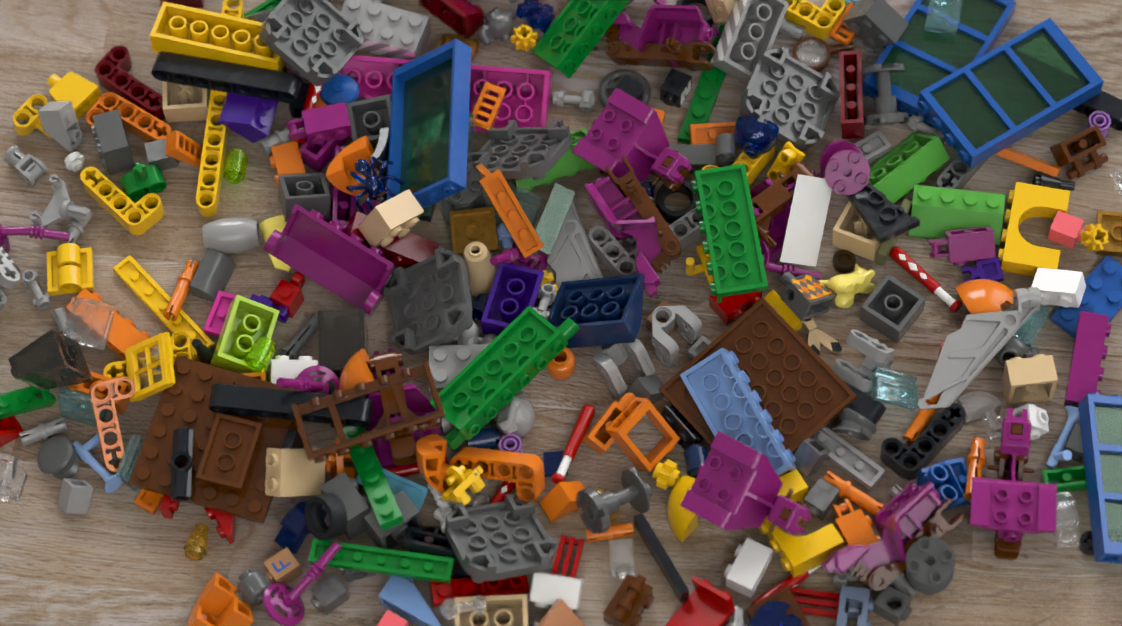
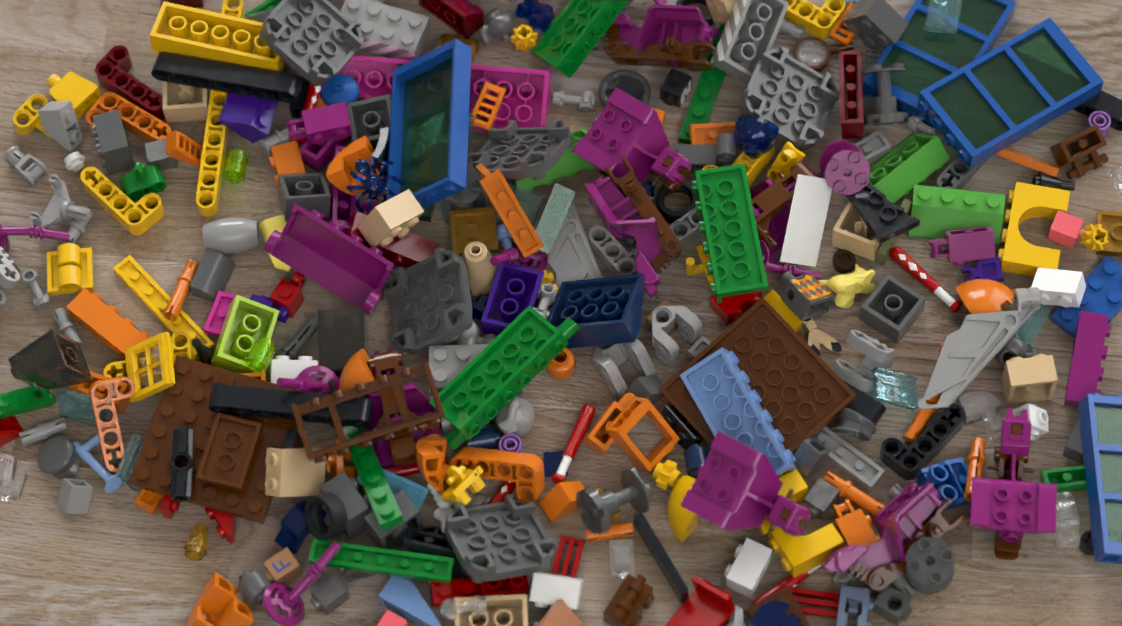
clear slope [60,297,116,350] -> none
light blue piece [1045,406,1080,469] -> none

